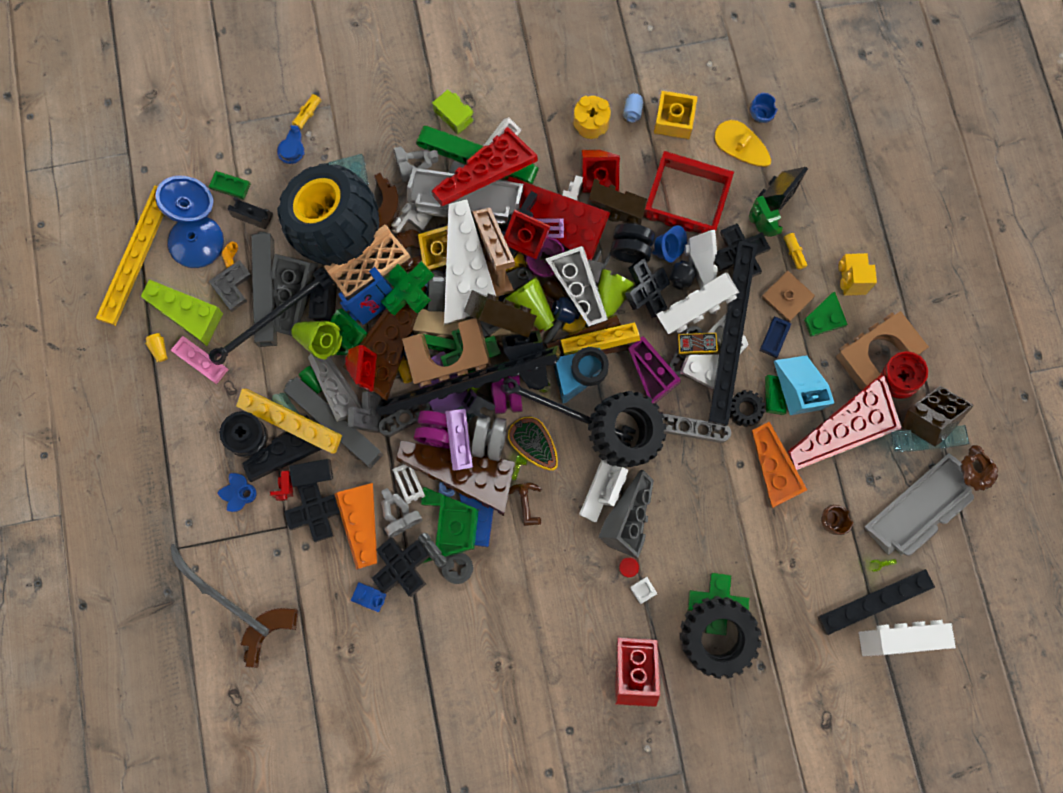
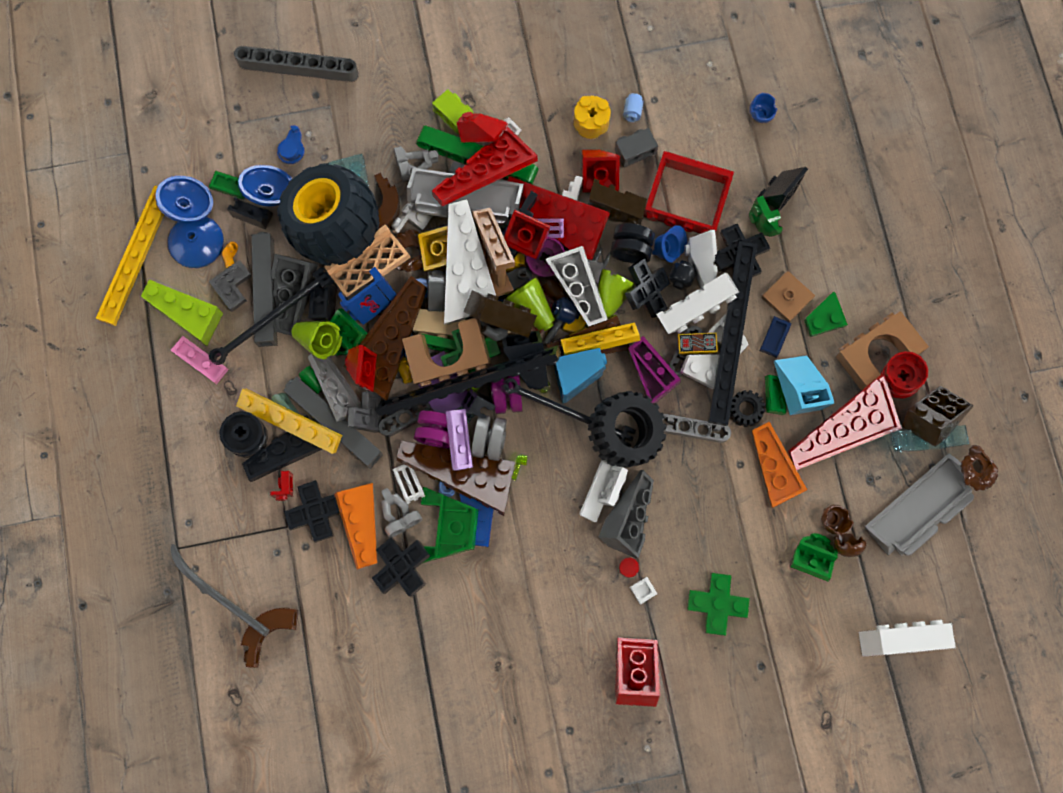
yellow cone [145,333,168,363] -> none
blue plate [217,473,257,512] -> none
black hinge [289,459,333,487] -> none
yellow pin [292,94,321,130] -> none
blue bracket [350,582,387,612] -> none
green plate [381,261,435,315] -> none
dark grey axle [418,532,447,568] -> none
dark grey gear [442,553,473,584] -> none
shield [508,417,558,471] -> none
reddish brown piece [509,482,542,526] -> none
black tyre [571,347,609,386] -> none
yellow brick [654,91,698,139] -> none
black tyre [680,596,762,679] -> none
yellow shield [715,120,771,167] -> none
yellow axle [783,233,807,270] -> none
black plate [818,569,935,635] -> none
yellow brick [838,253,877,296] -> none
clear neon green hand [869,559,897,572] -> none
none -> dark grey beam [234,46,359,82]
none -> blue dish [238,165,292,207]
none -> red slope [456,112,508,142]
none -> dark grey arm [482,325,508,341]
none -> dark grey brick [615,128,658,168]
none -> green slope [791,533,838,582]
none -> reddish brown hair [834,533,867,558]

